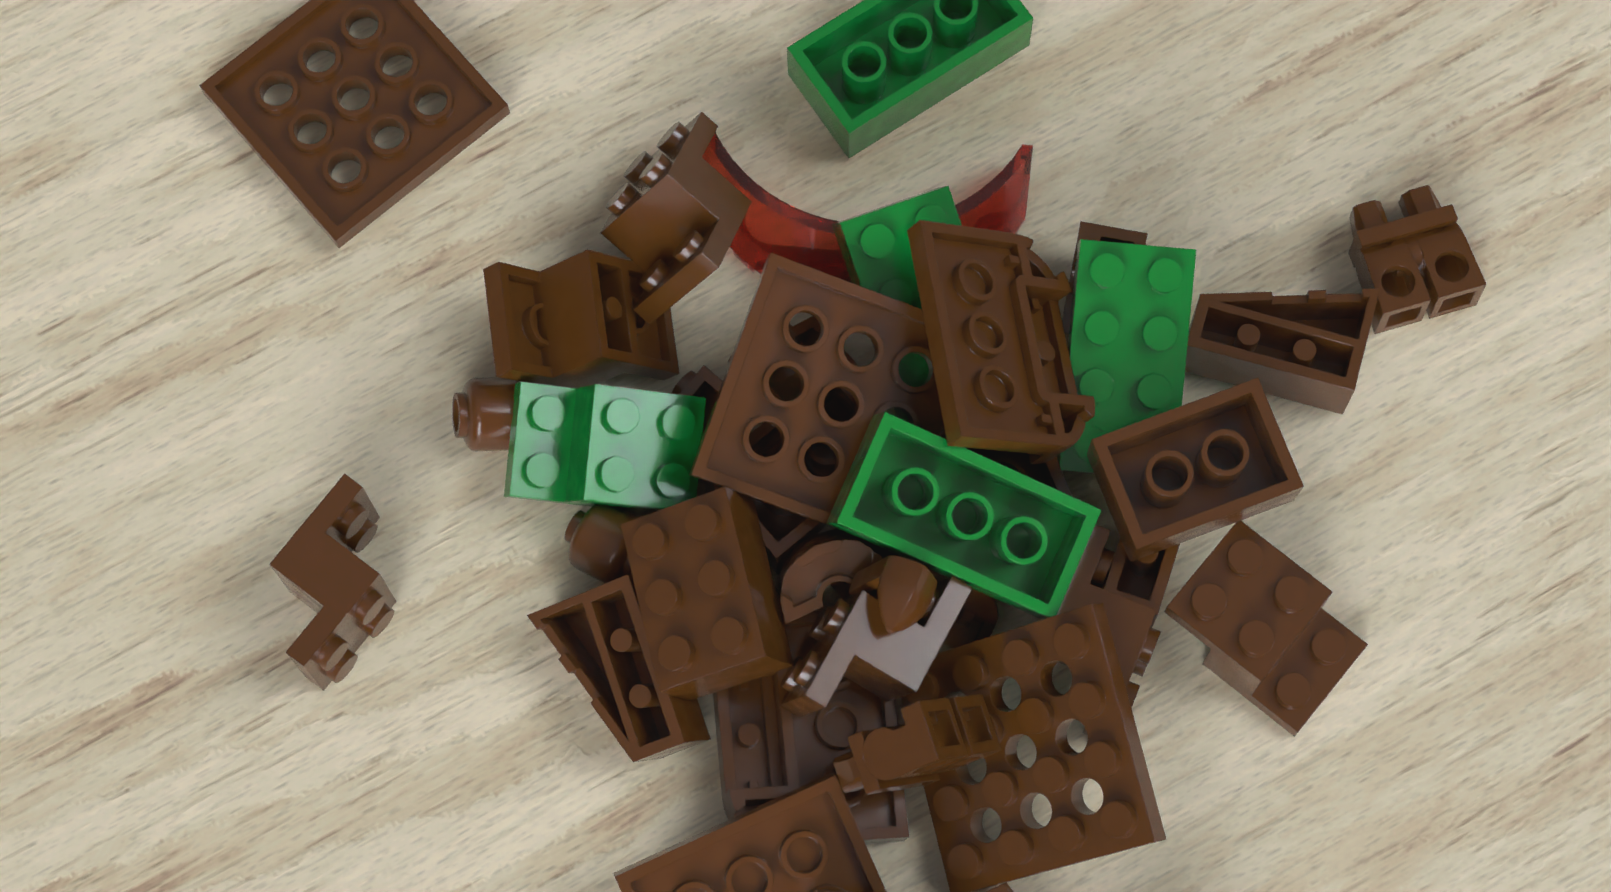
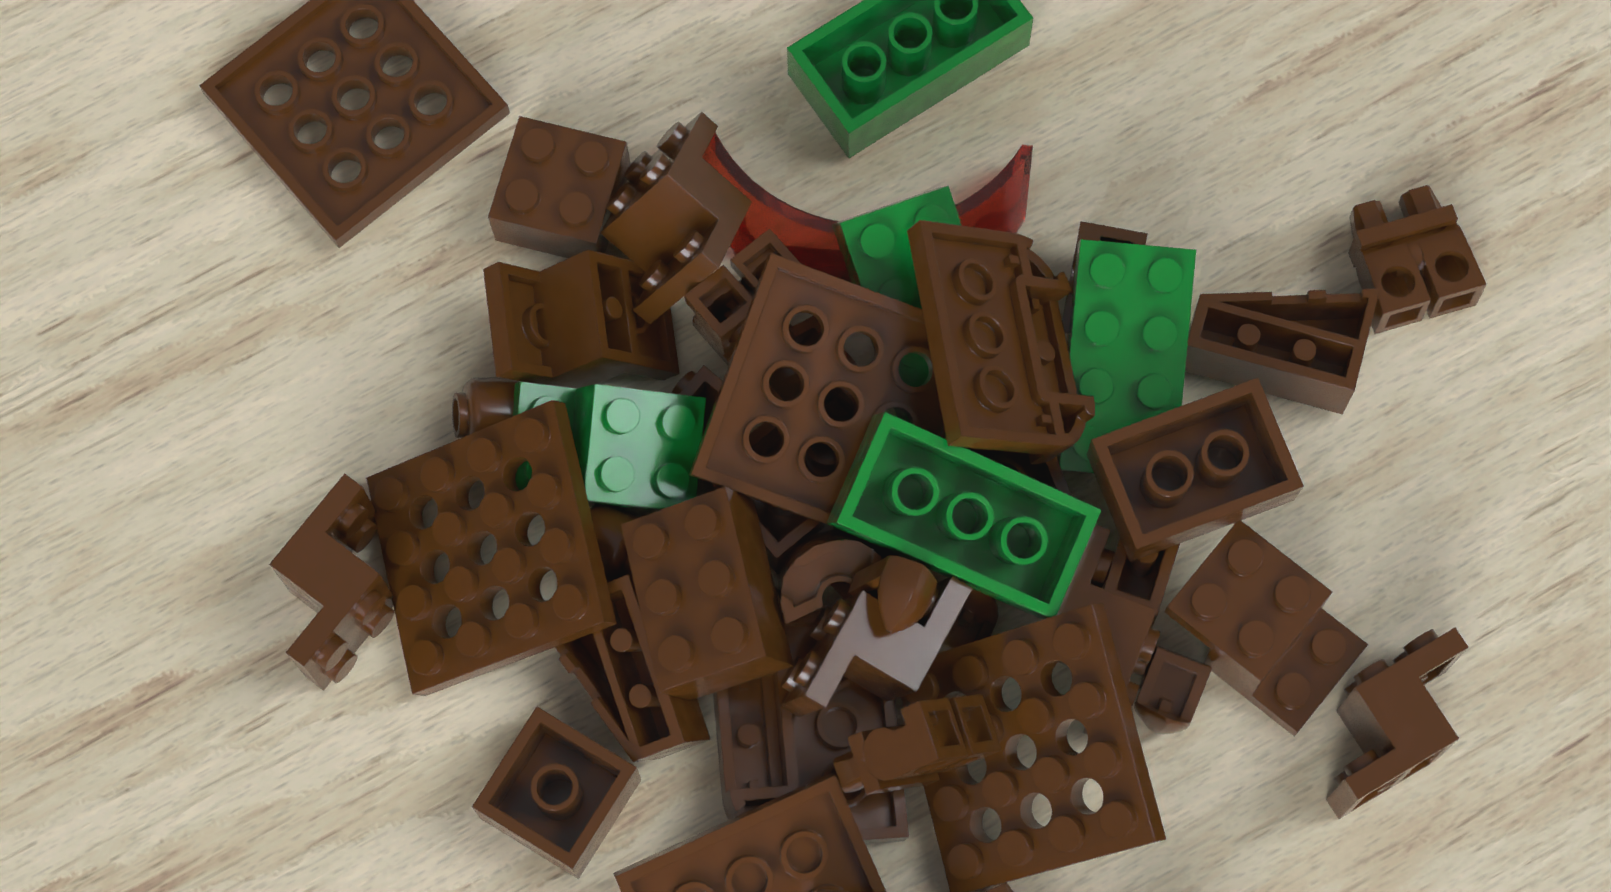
none -> reddish brown piece [366,400,617,696]
none -> reddish brown brick [472,706,641,880]
none -> reddish brown brick [488,116,631,258]
none -> reddish brown hips [684,229,801,365]
none -> reddish brown plate [1133,645,1212,734]
none -> reddish brown bracket [1326,627,1469,819]

